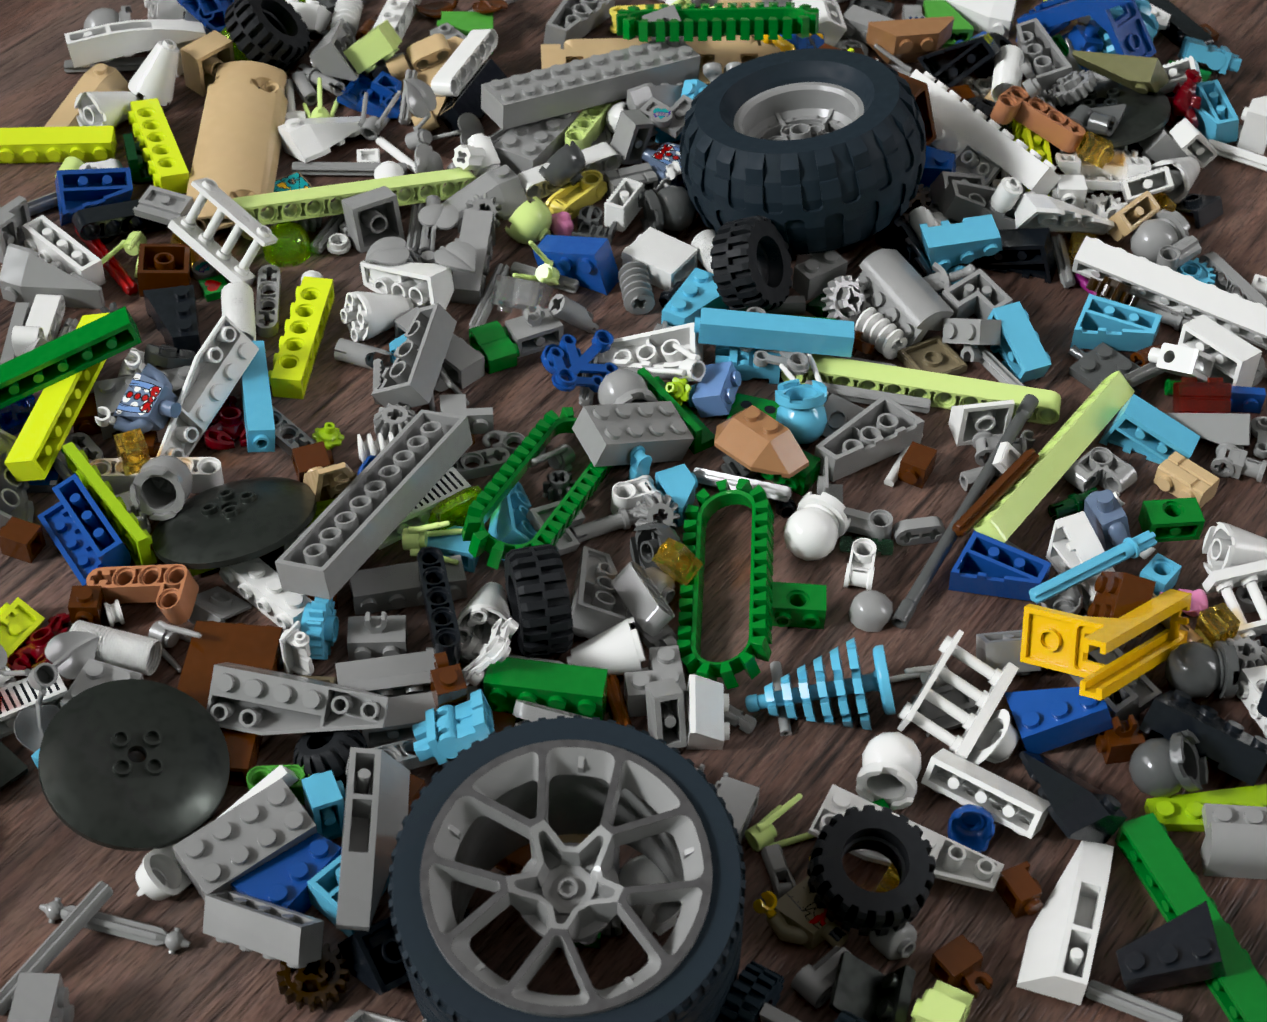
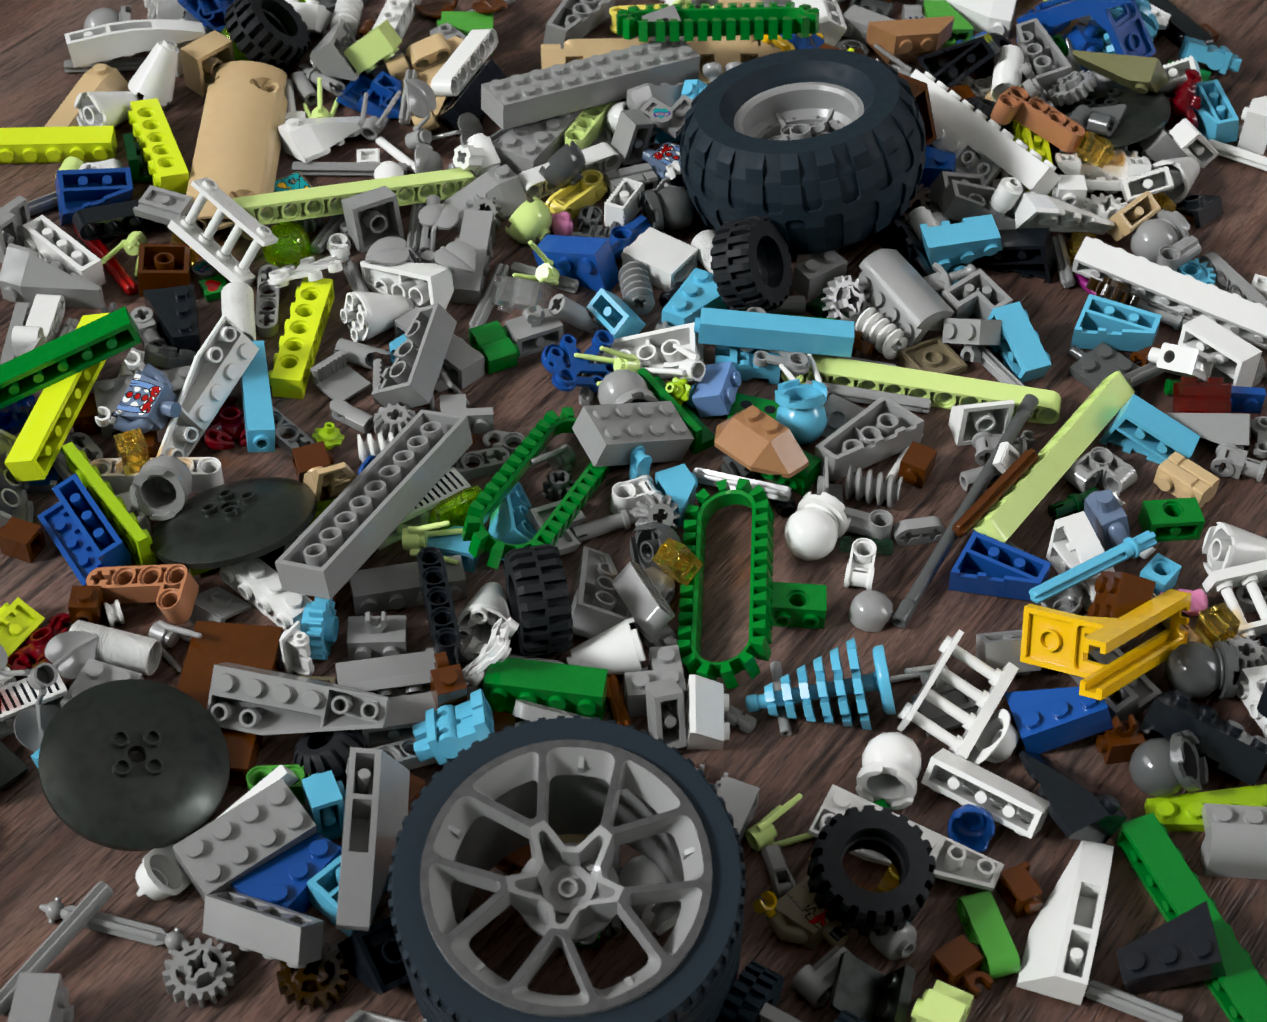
none -> light grey connector [130,306,167,350]
none -> light grey gear [162,938,236,1008]
none -> white plant [268,244,350,288]
none -> light grey piece [310,350,371,402]
none -> light grey bar [329,399,374,434]
none -> light grey axle [342,260,369,292]
none -> yellowish green plant [574,346,640,386]
none -> medium azure brick [587,288,646,339]
none -> blue piece [608,215,652,260]
none -> light grey piece [845,465,903,509]
none -> bright green beam [956,891,1021,979]

